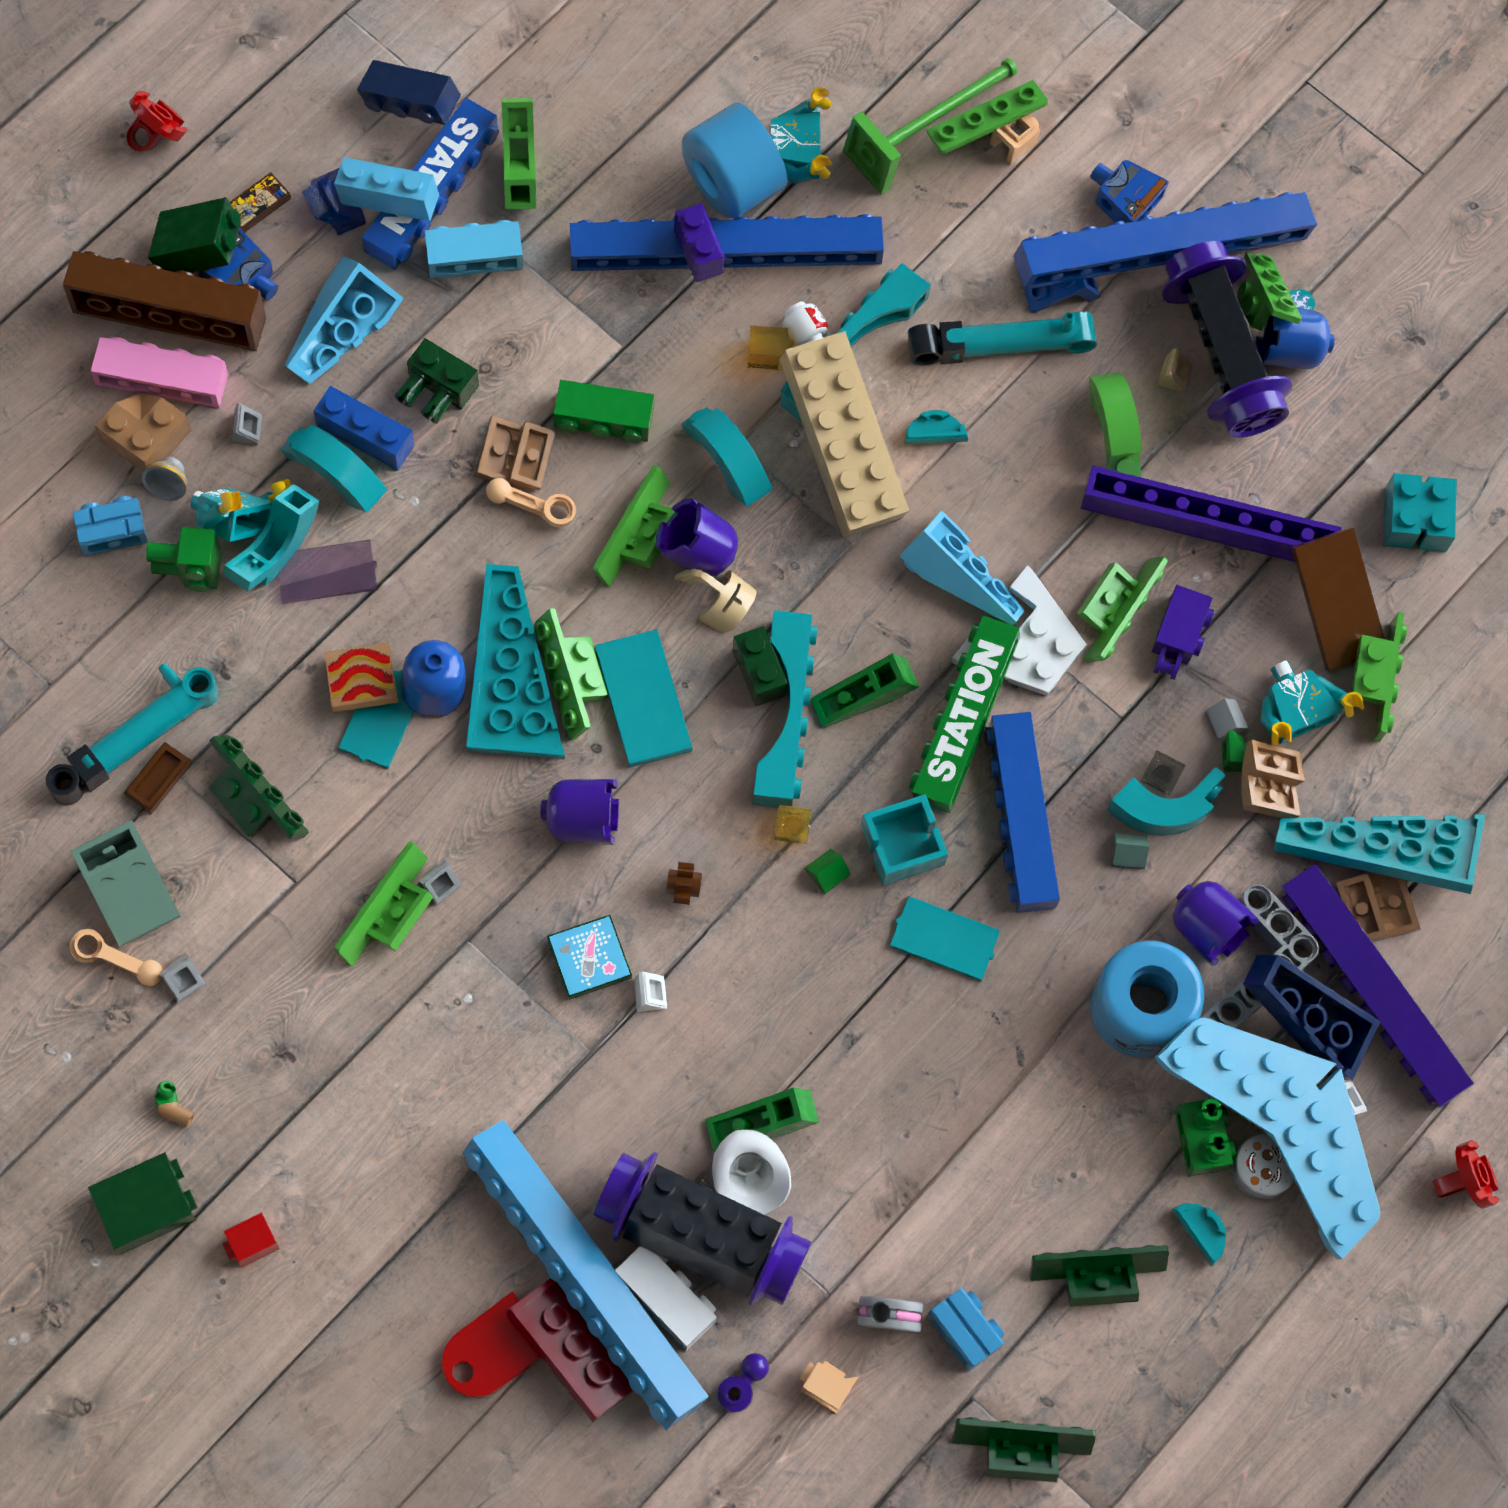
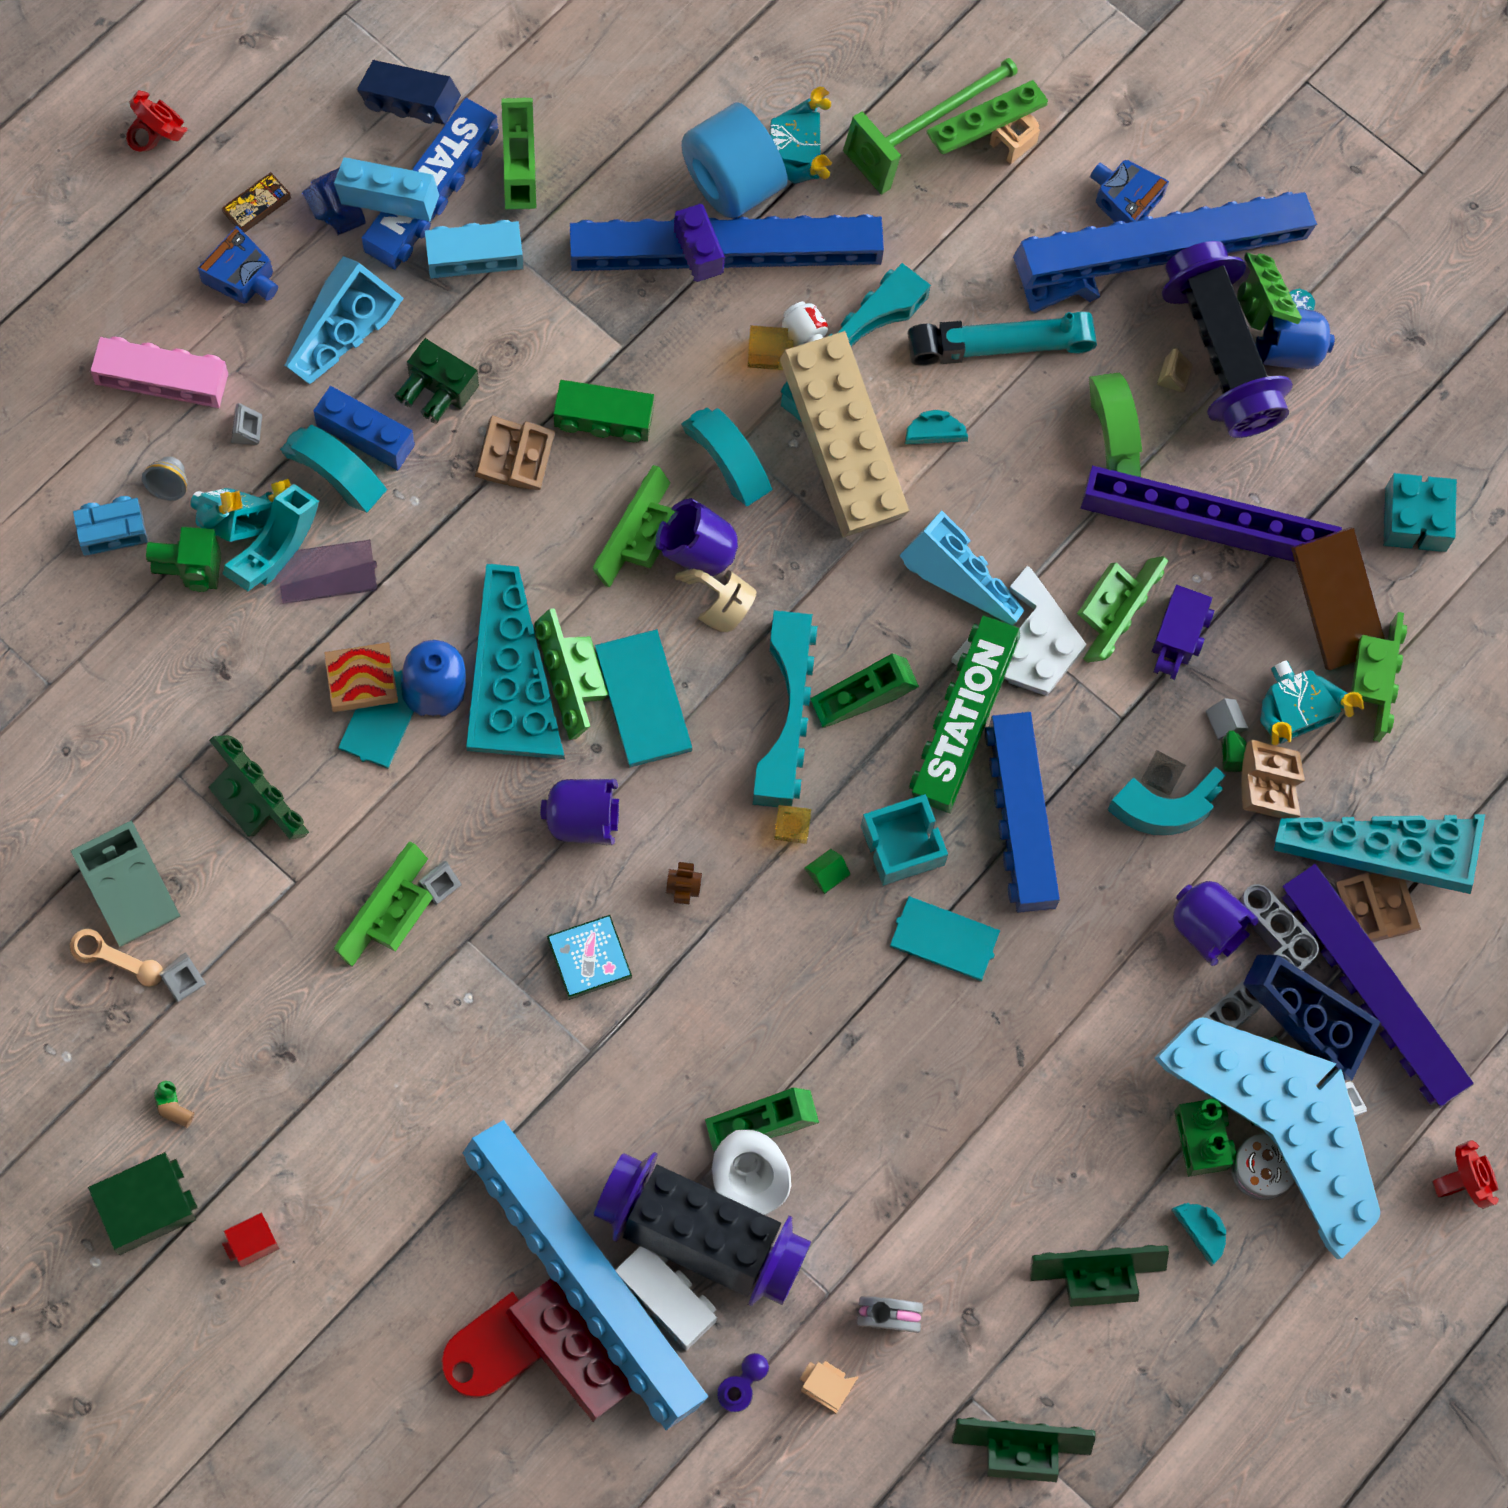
teal piece [46,663,219,805] -> none
reddish brown brick [63,251,266,351] -> none
medium nougat slope [95,393,191,472] -> none
reddish brown tile [124,742,192,814] -> none
dark green brick [148,197,241,273] -> none
light nougat piece [486,478,576,528] -> none
white slope [634,972,667,1012] -> none
dark green brick [732,626,788,707] -> none
dark azure brick [927,1287,1004,1371] -> none
dark azure piece [1090,941,1205,1058] -> none
sand green slope [1112,833,1149,869] -> none

